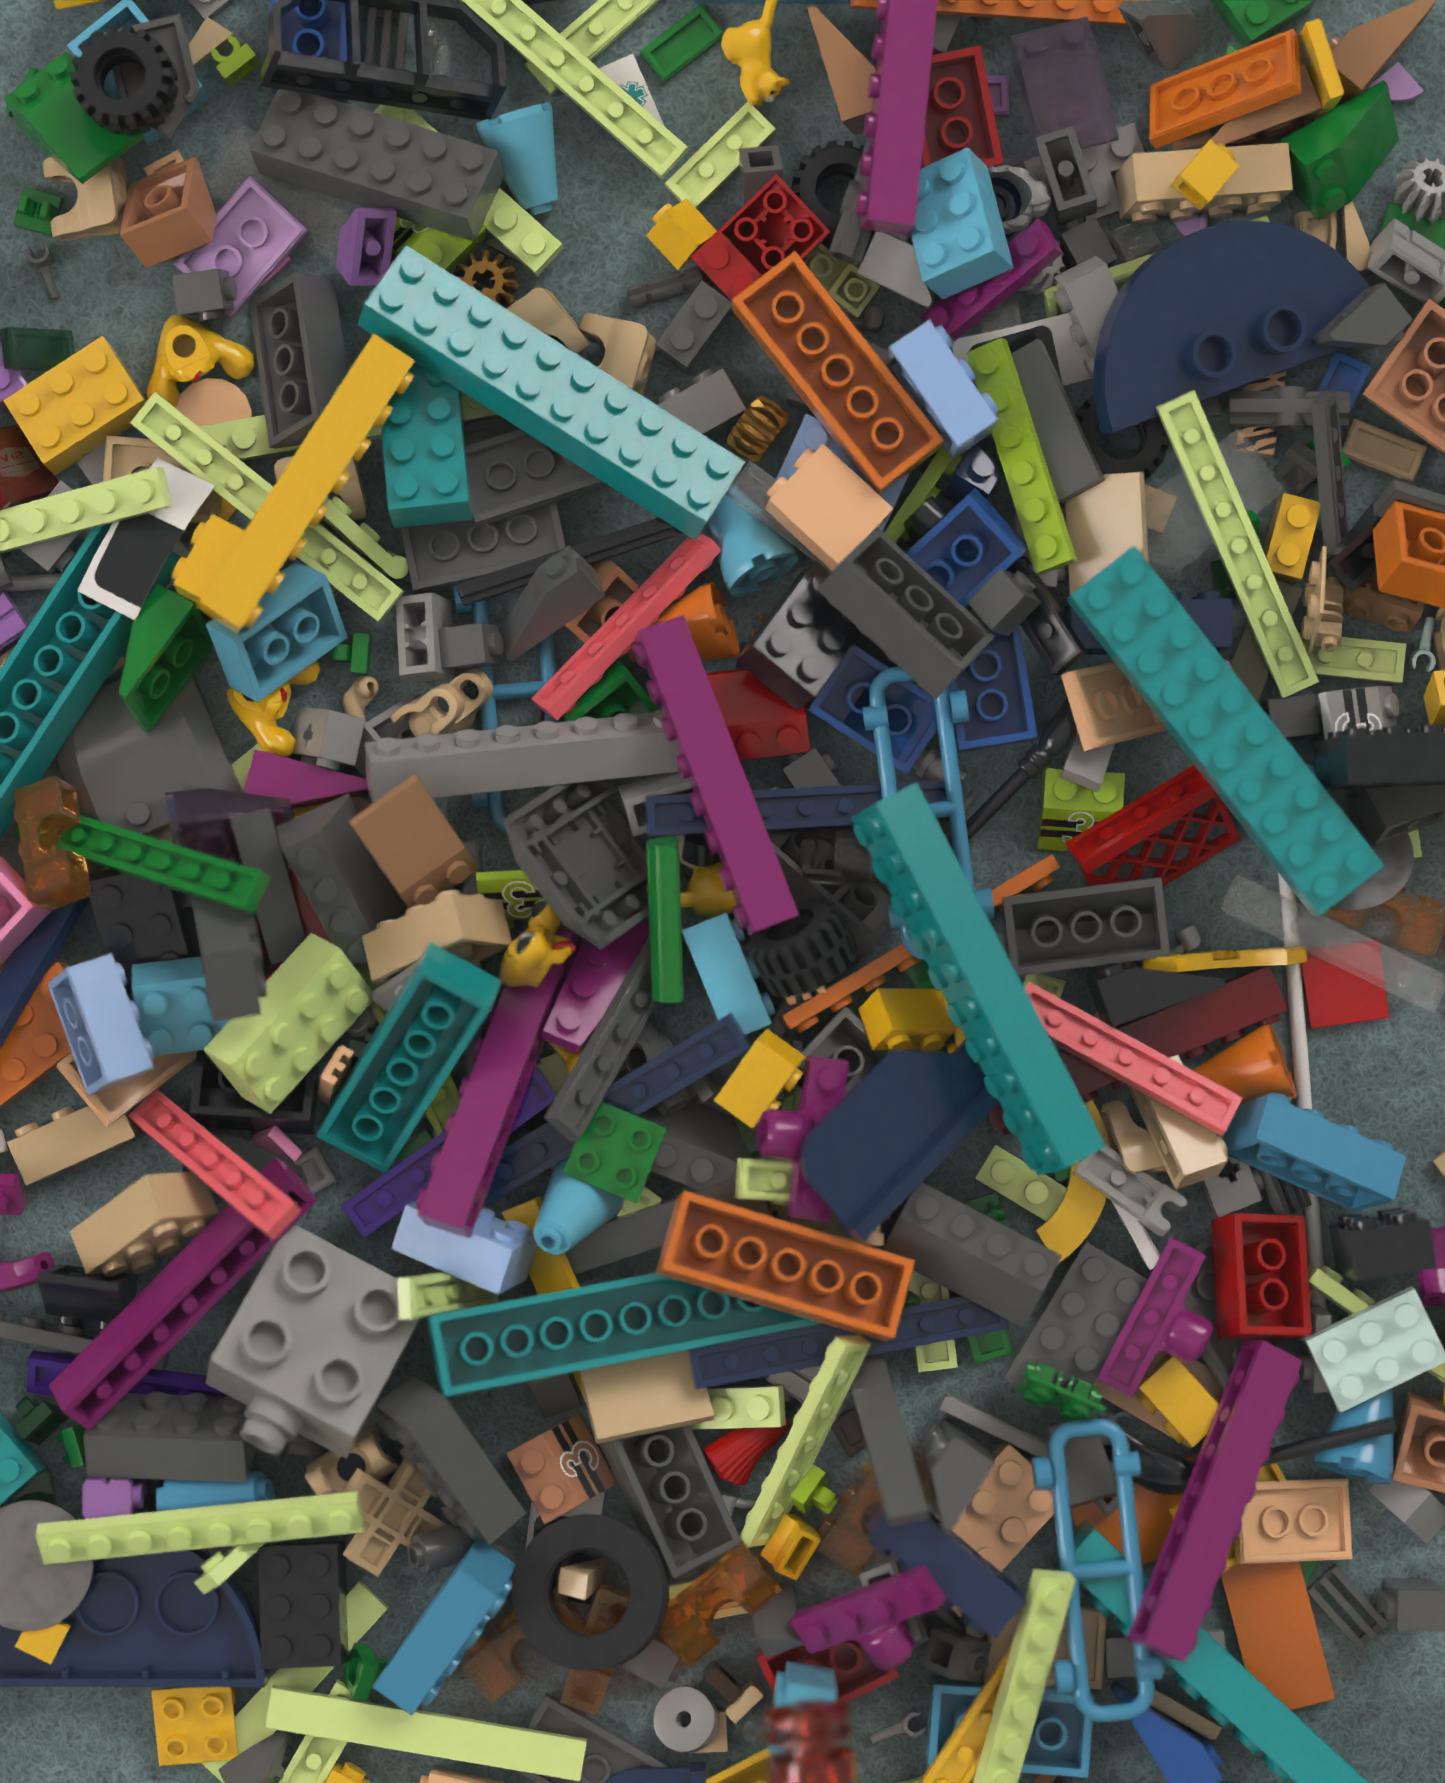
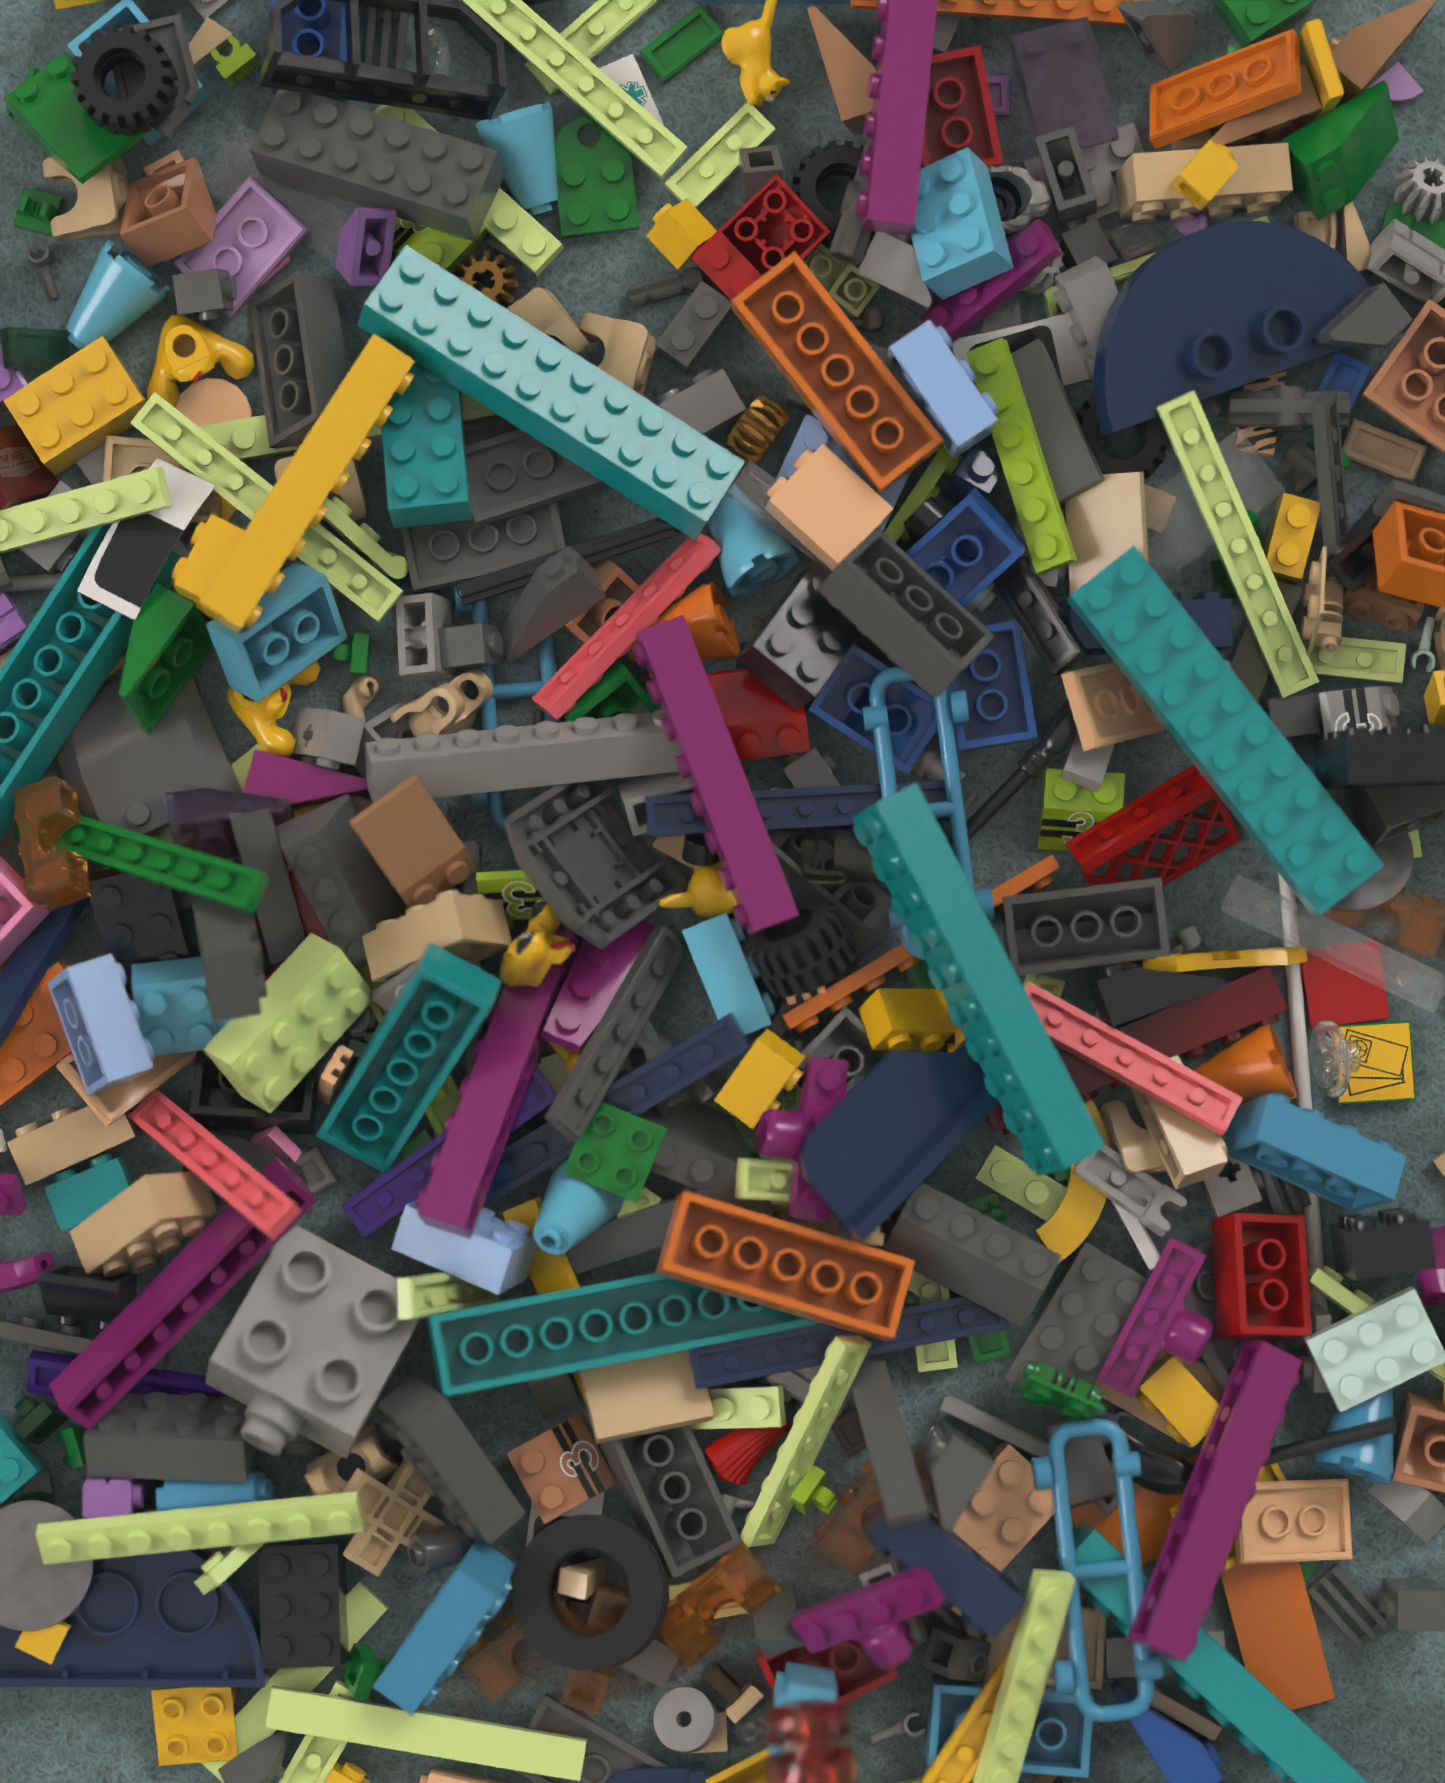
green brick [646,837,684,1003] -> none
yellow piece [760,1513,821,1581] -> none
dark grey brick [967,568,1041,636] -> none
none -> teal brick [44,1152,134,1232]
none -> medium azure cone [66,240,171,350]
none -> green plate [555,116,640,239]
none -> clear piece [1310,1019,1360,1098]
none -> yellow tile [1330,1021,1416,1105]

